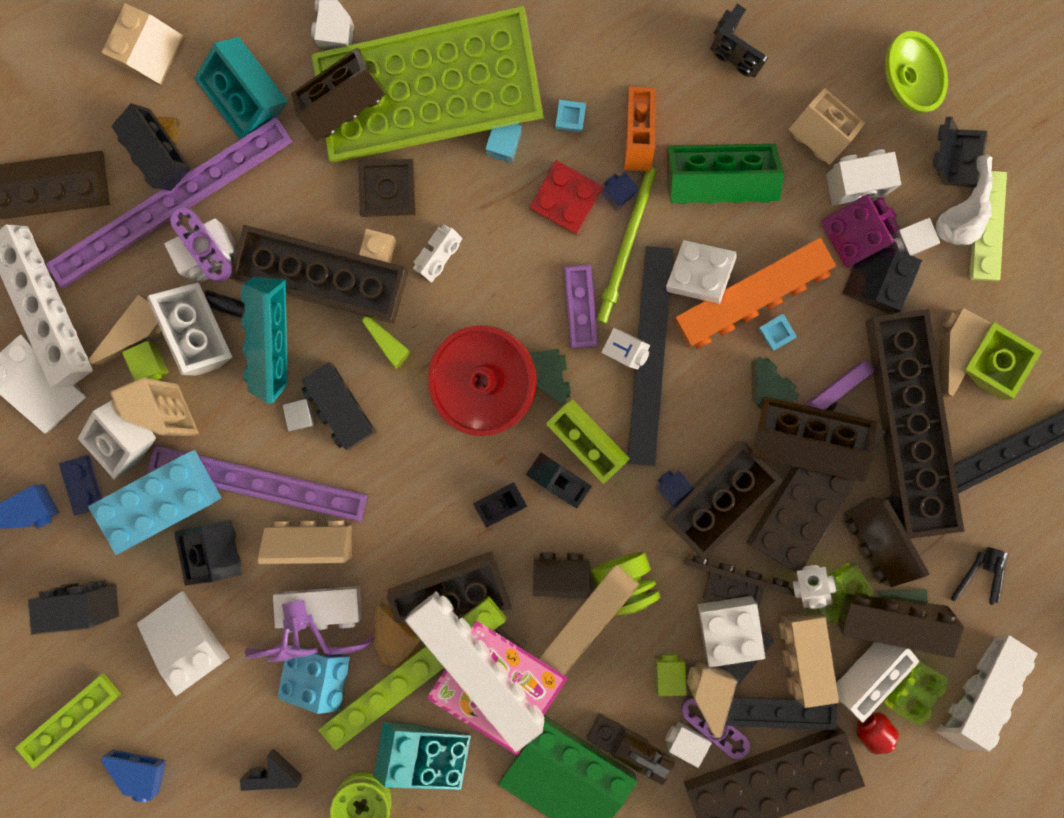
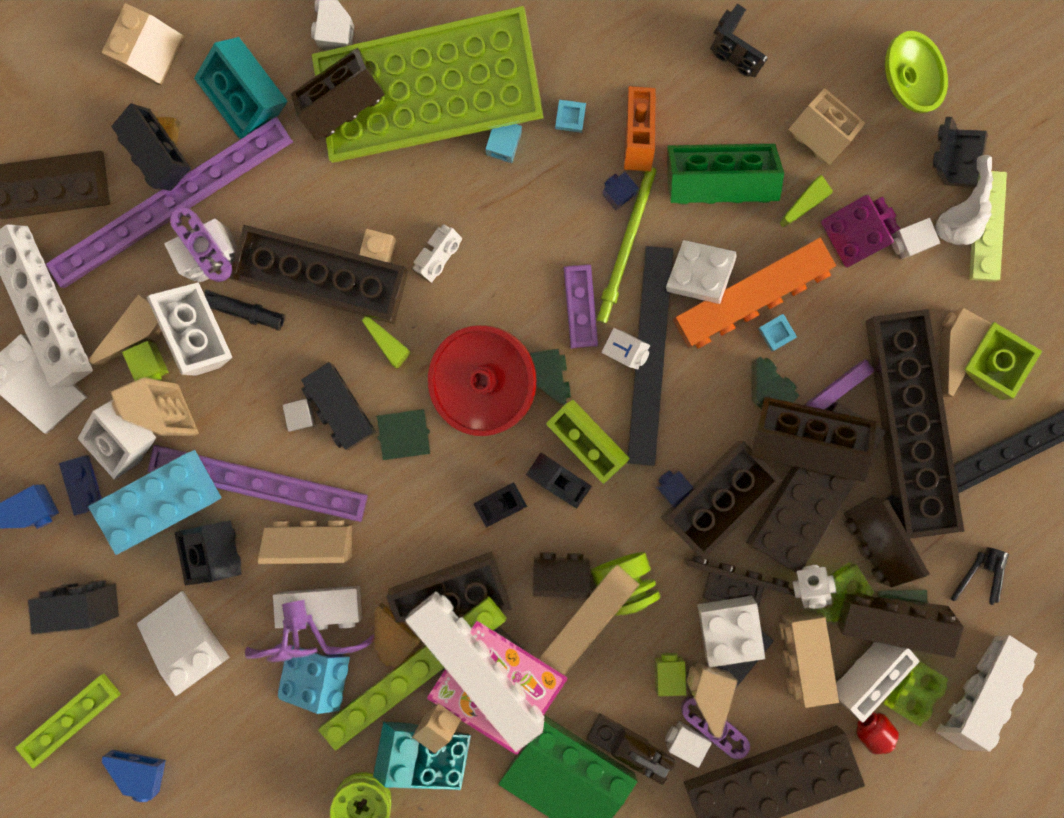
black slope [240,749,302,791] -> none
teal slope [241,277,288,404] -> none
dark brown plate [358,159,416,217] -> none
red plate [529,160,603,235] -> none
black plate [725,696,837,730] -> none
white brick [826,150,901,206] -> none
black slope [842,247,923,314] -> none
none -> clear green piece [377,409,431,460]
none -> tan brick [412,703,461,753]
none -> lime slope [780,175,833,227]

